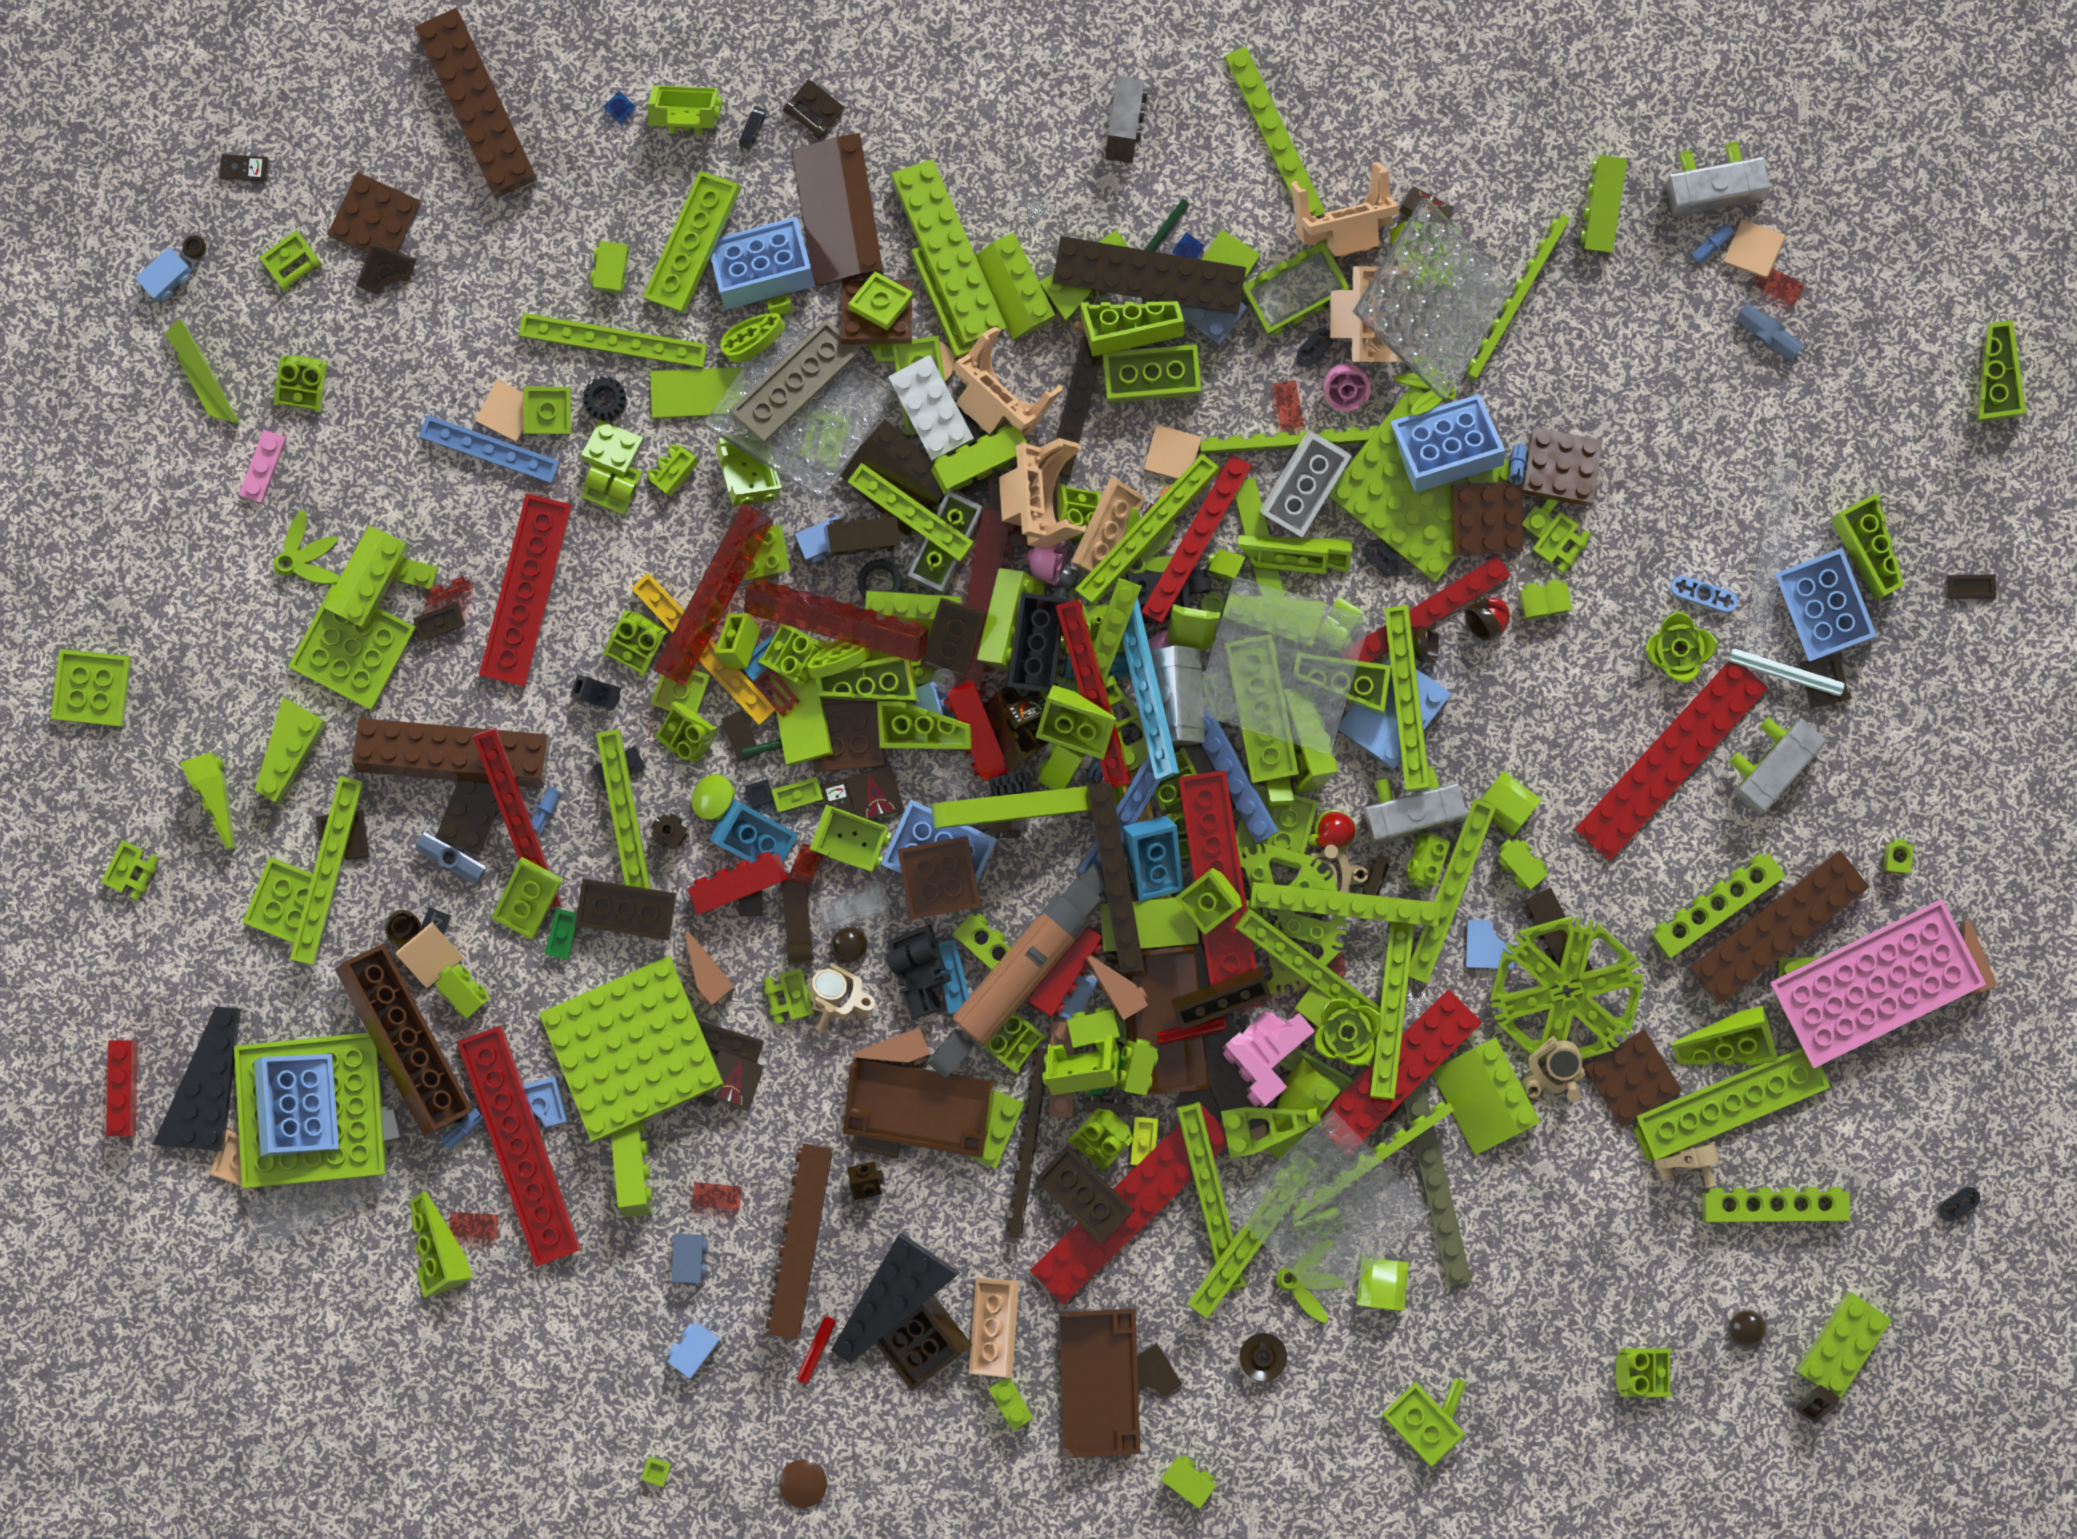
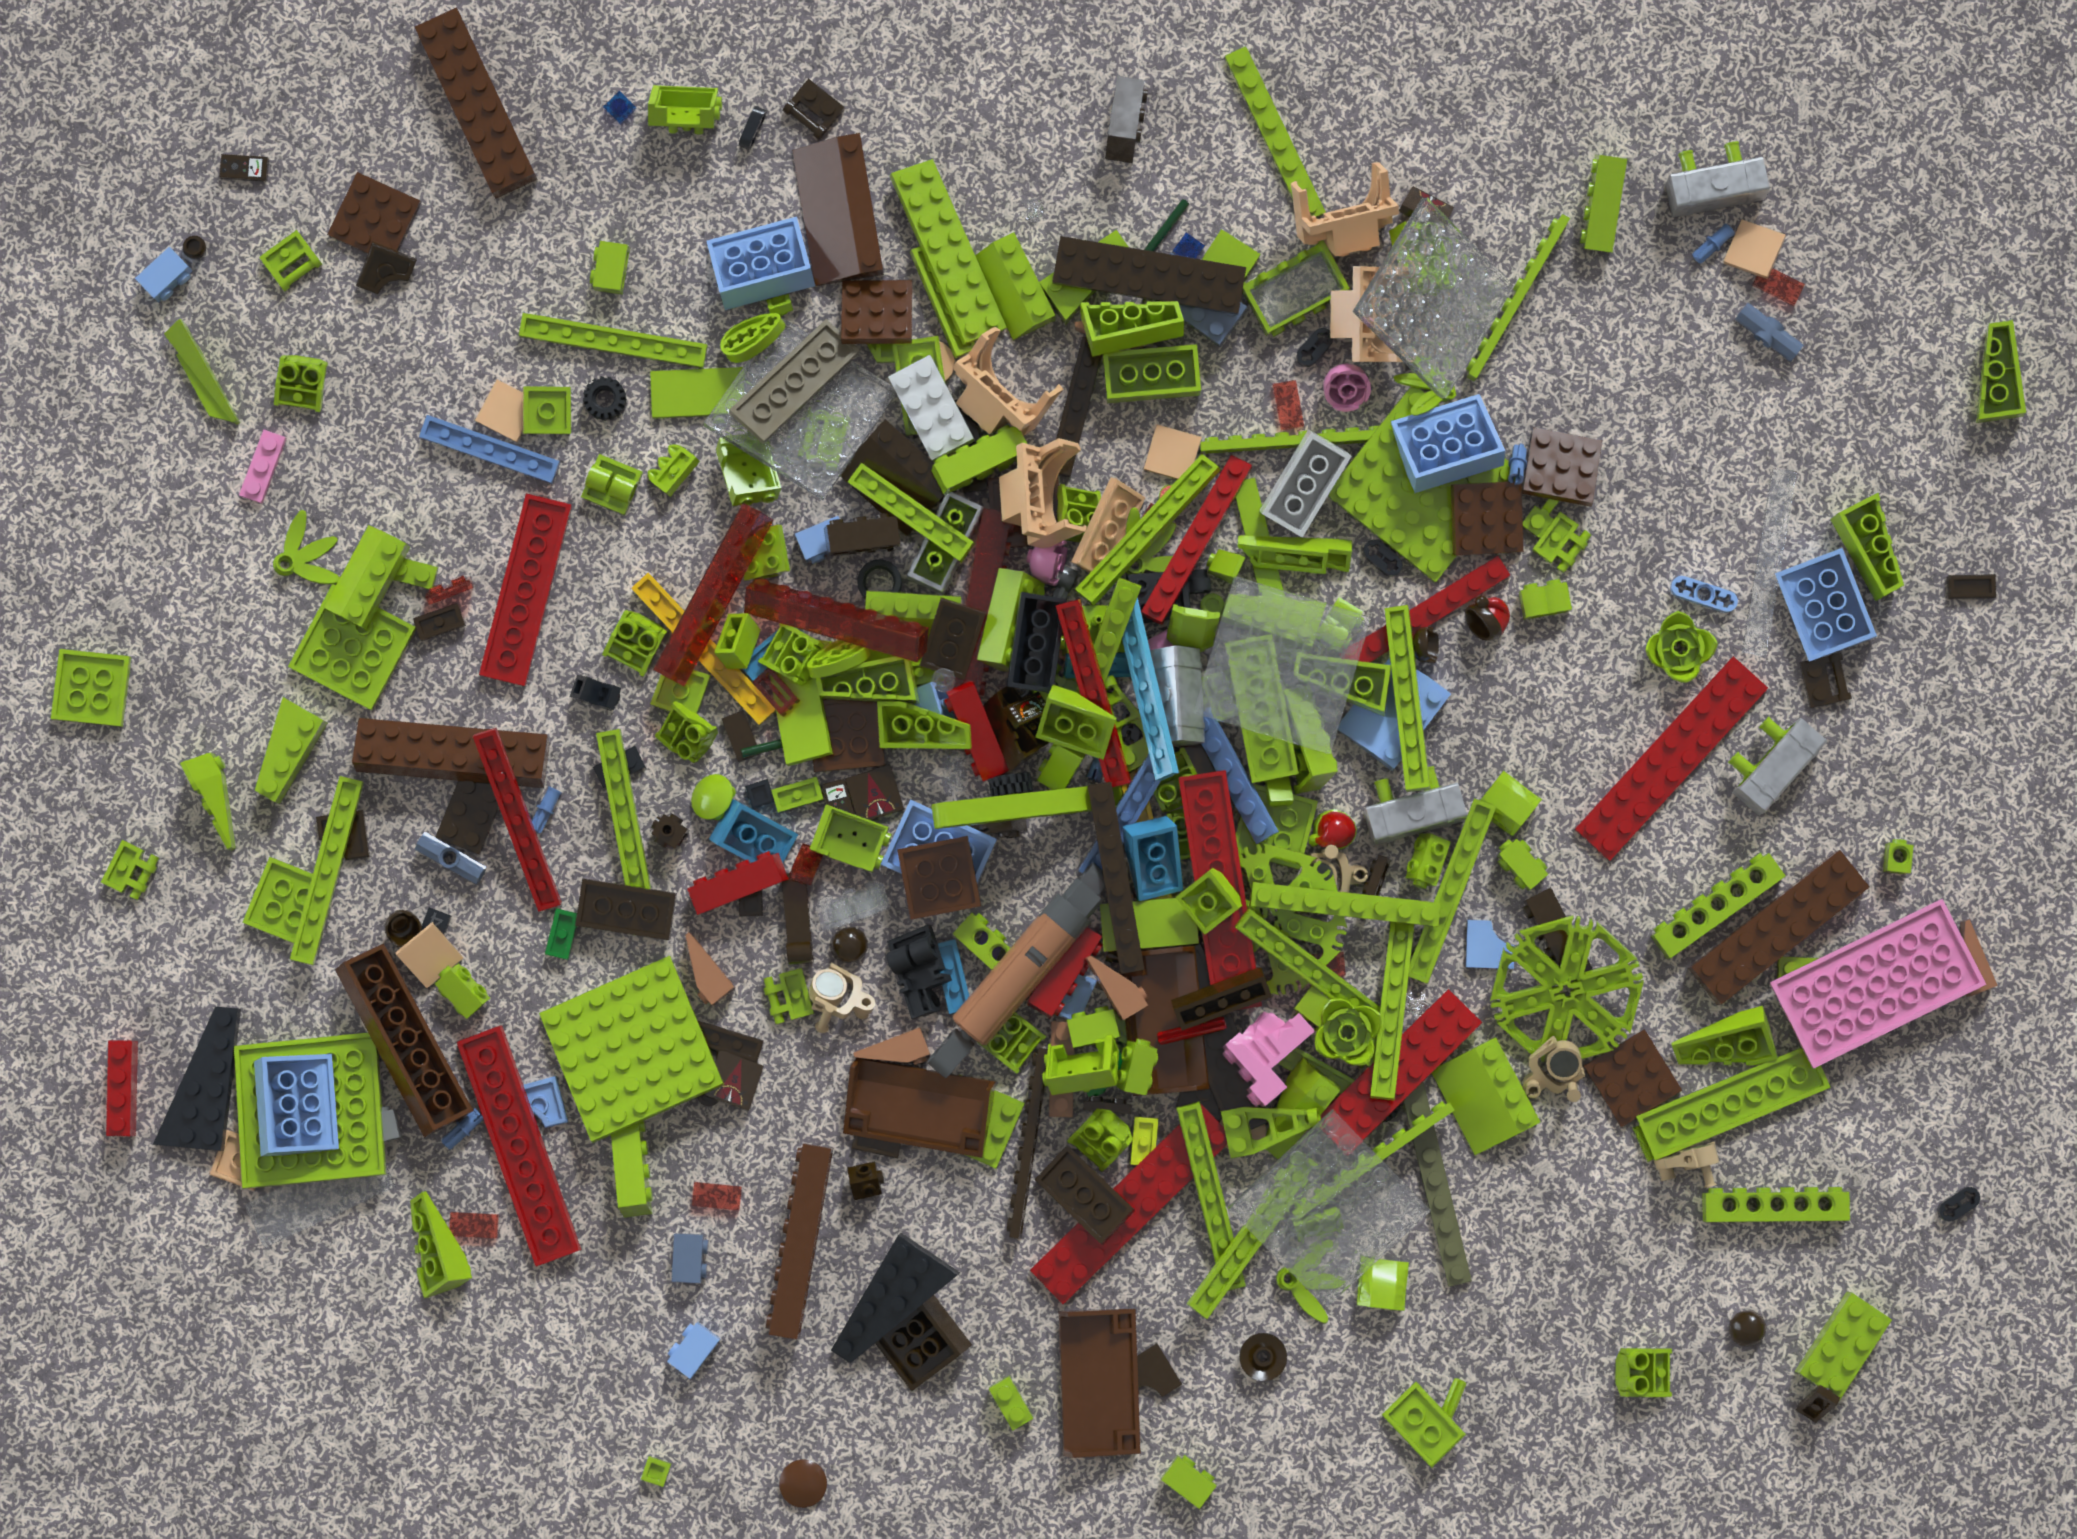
lime tile [491,857,564,940] -> none
plate [581,420,643,477] -> none
lime plate [643,171,742,314] -> none
red axle [796,1316,836,1384] -> none
lime plate [848,271,914,330] -> none
light nougat tile [968,1278,1019,1378] -> none
light aqua axle [1729,649,1844,696] -> none

